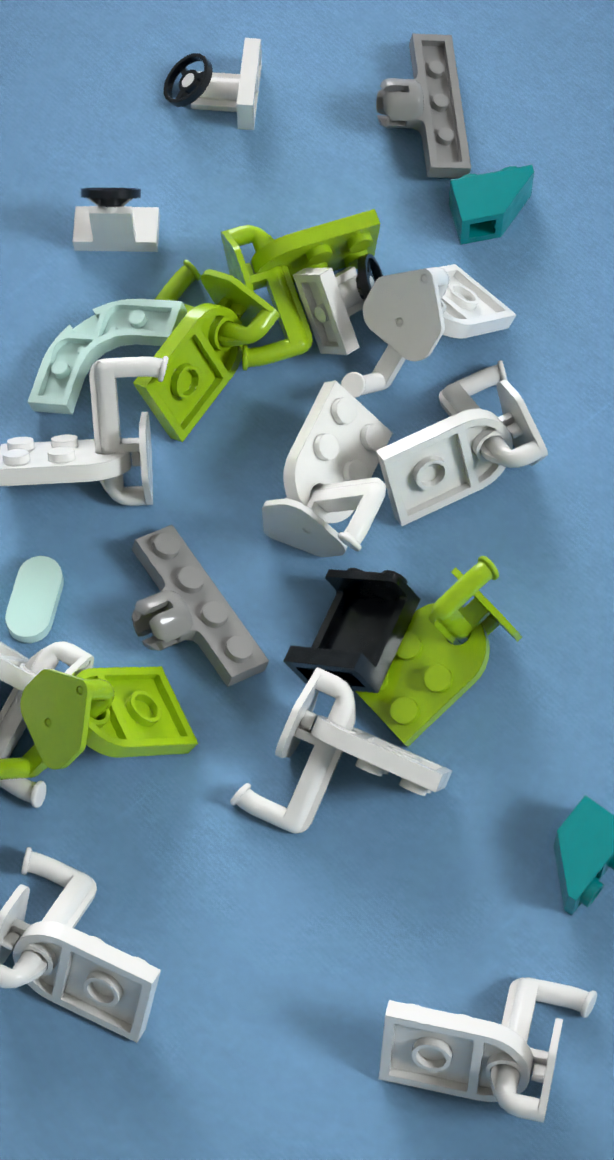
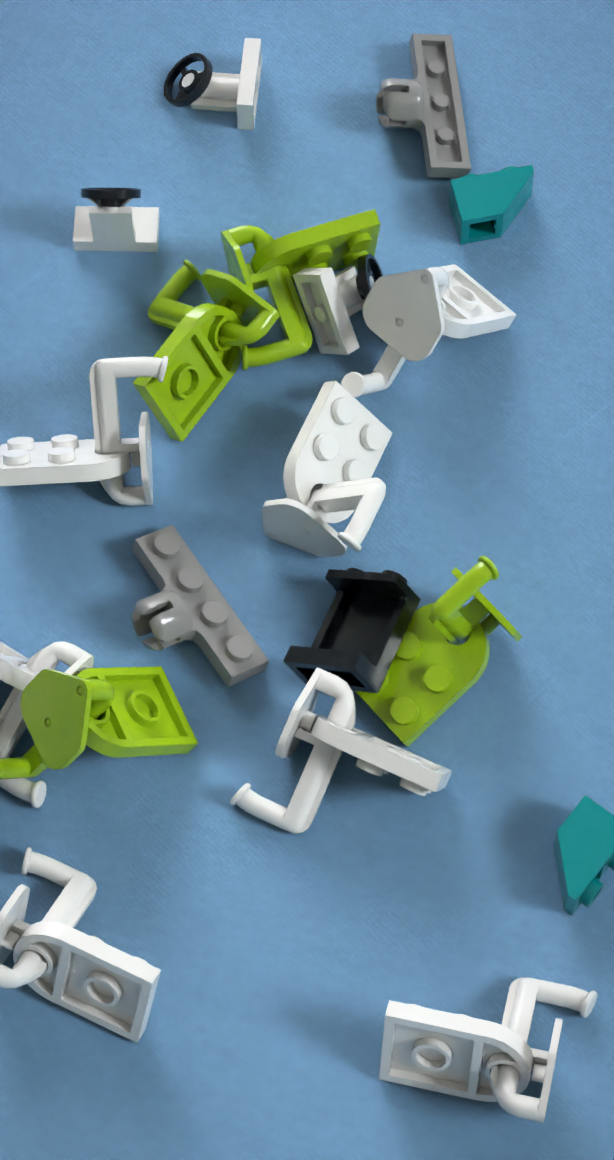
light aqua tile [5,556,64,643] -> none
light aqua plate [28,299,187,415] -> none
white plate [376,360,548,526] -> none

